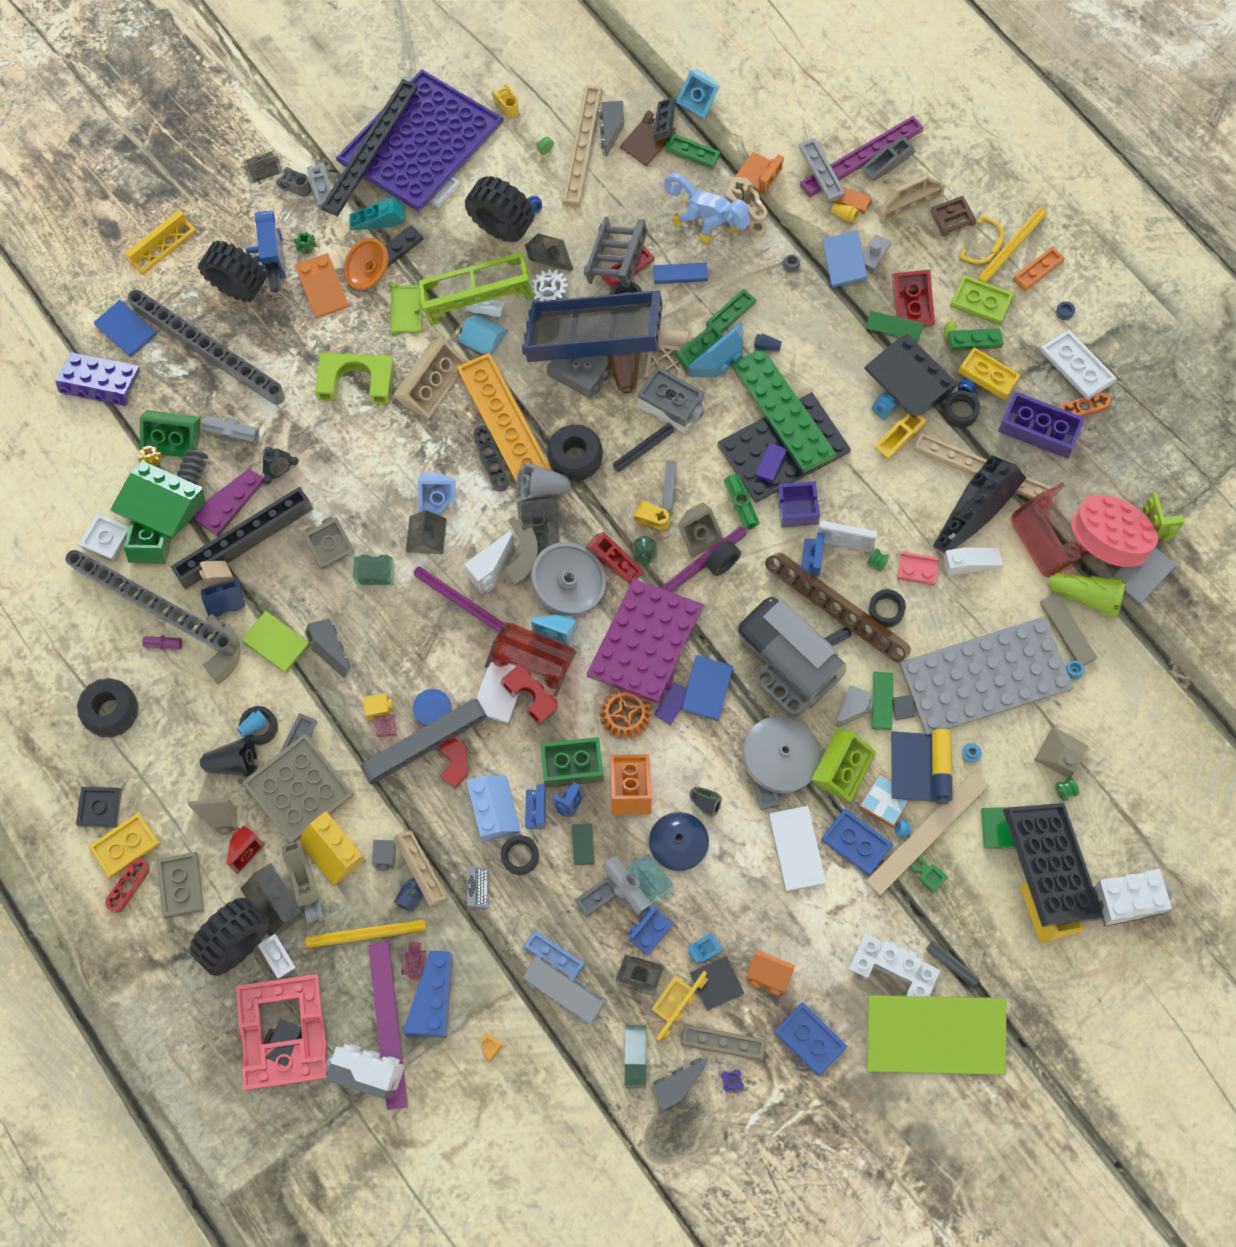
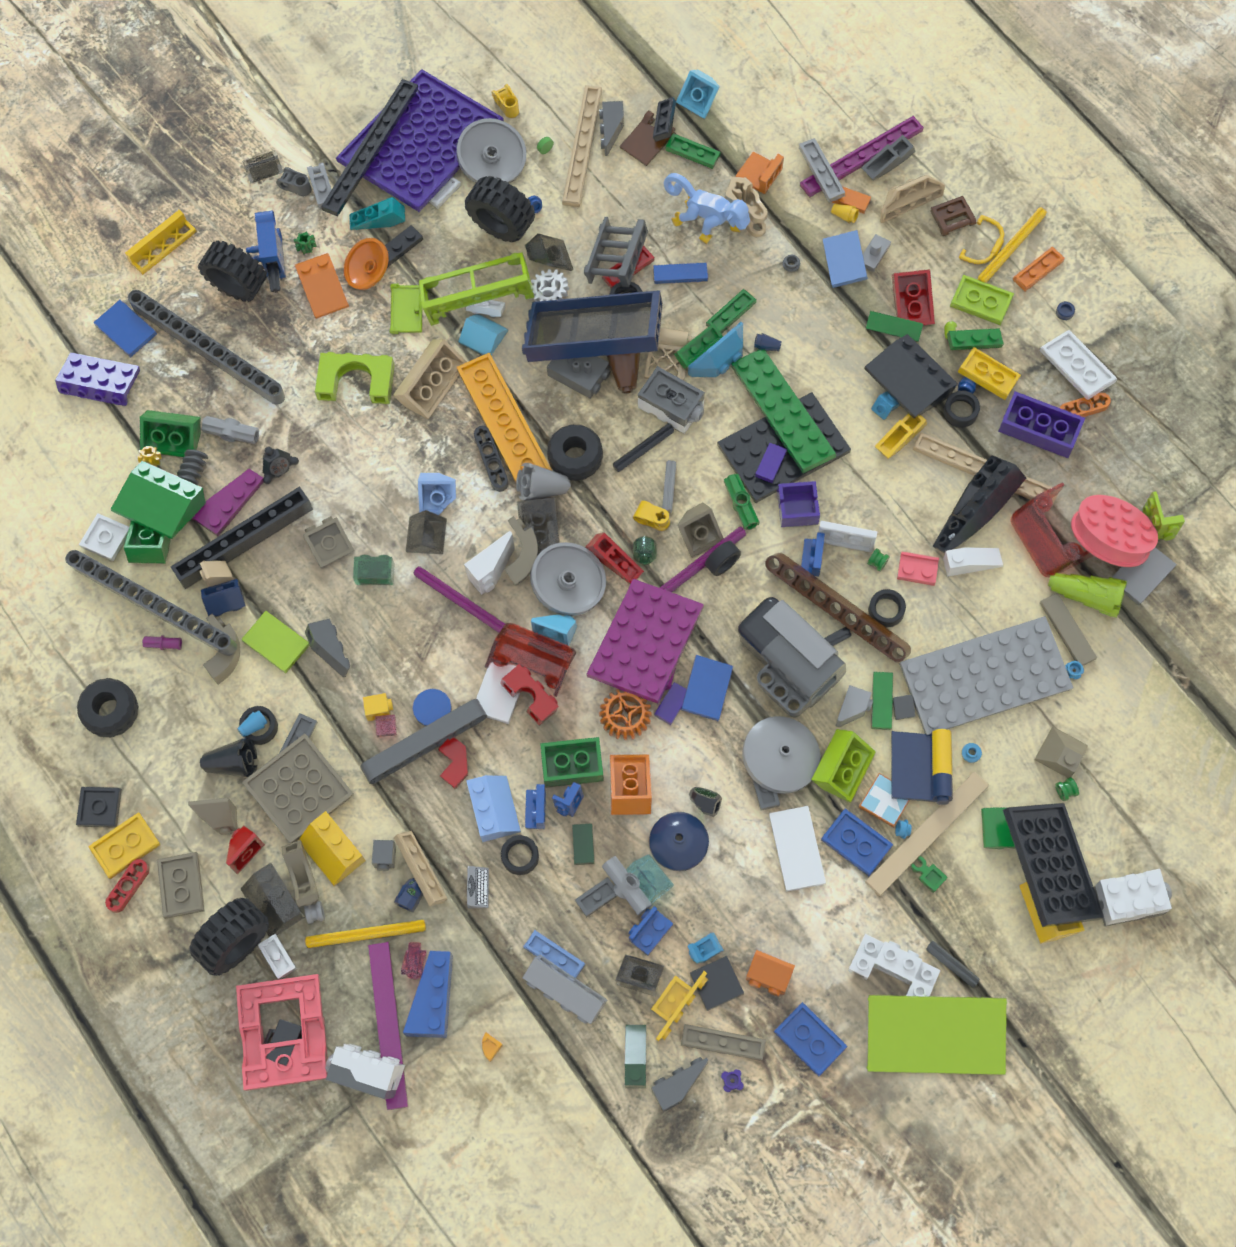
none -> light grey dish [456,118,526,183]

